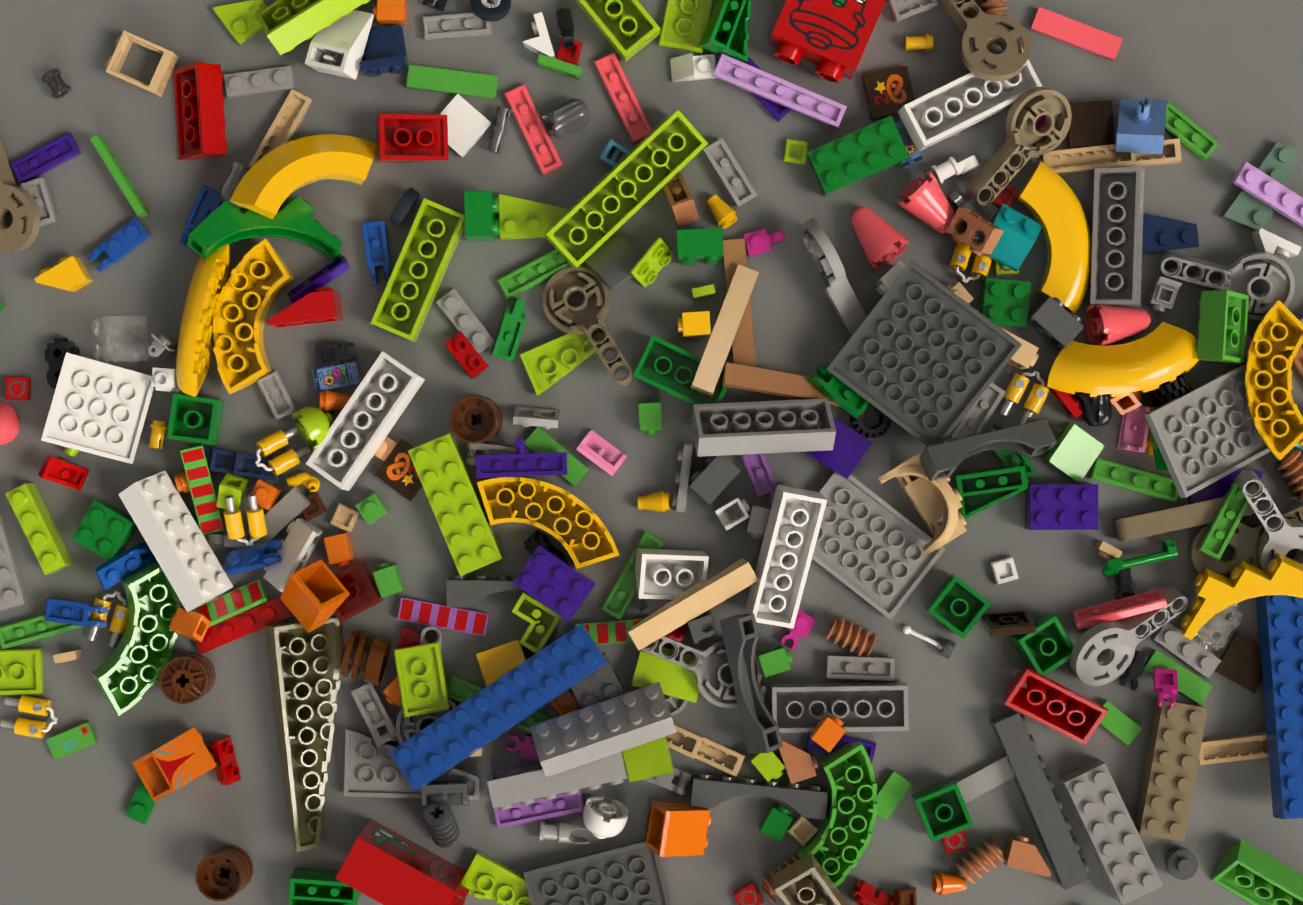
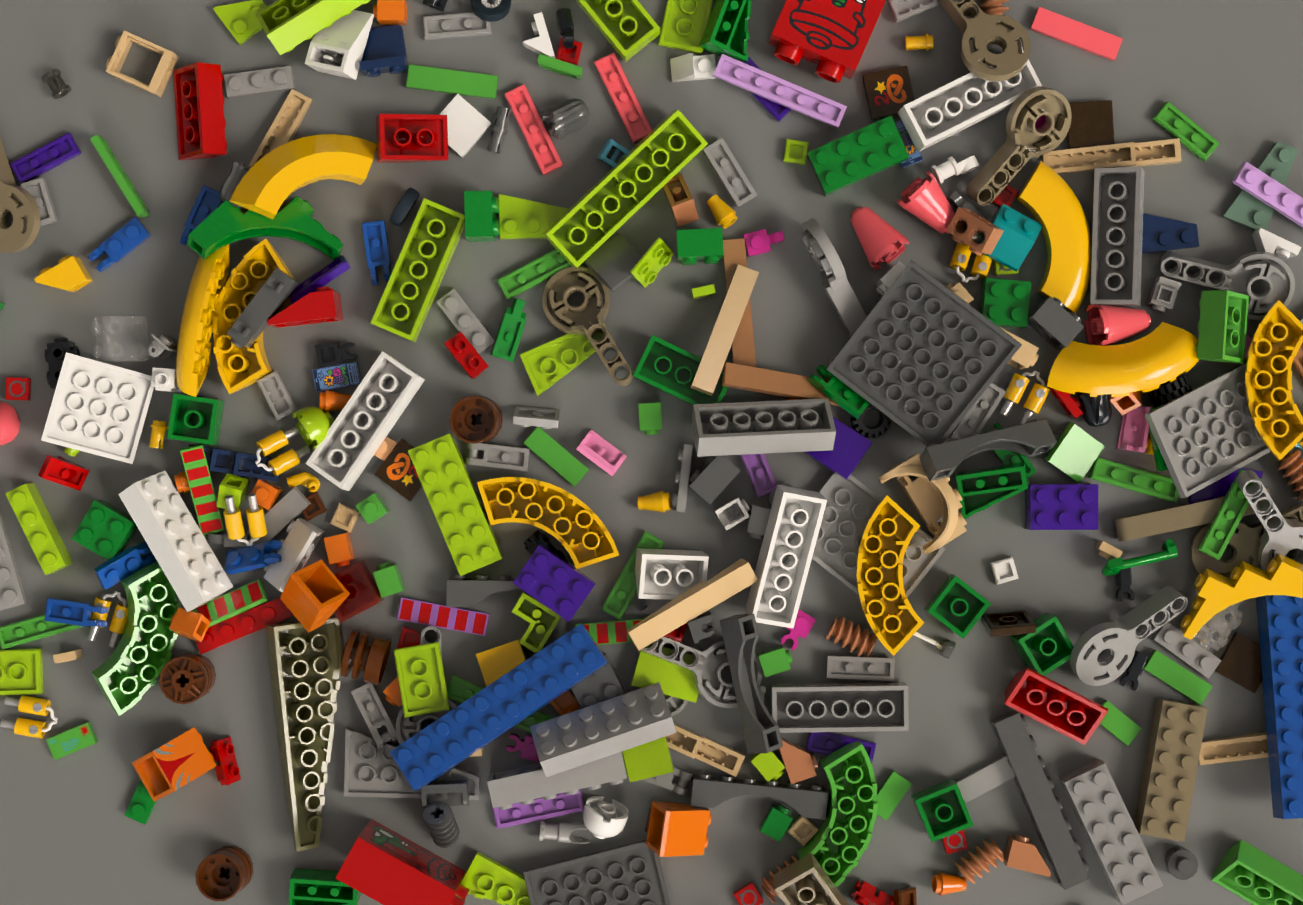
dark purple plate [476,438,568,478] -> none
yellow brick [677,311,711,338] -> none
orange brick [809,714,846,753] -> none
coral tile [1073,588,1168,630] -> none
medium blue brick [1116,96,1167,154] -> none
dark pink plate [1153,668,1178,708] -> none
none -> dark grey brick [227,268,299,348]
none -> yellow brick [856,495,924,656]

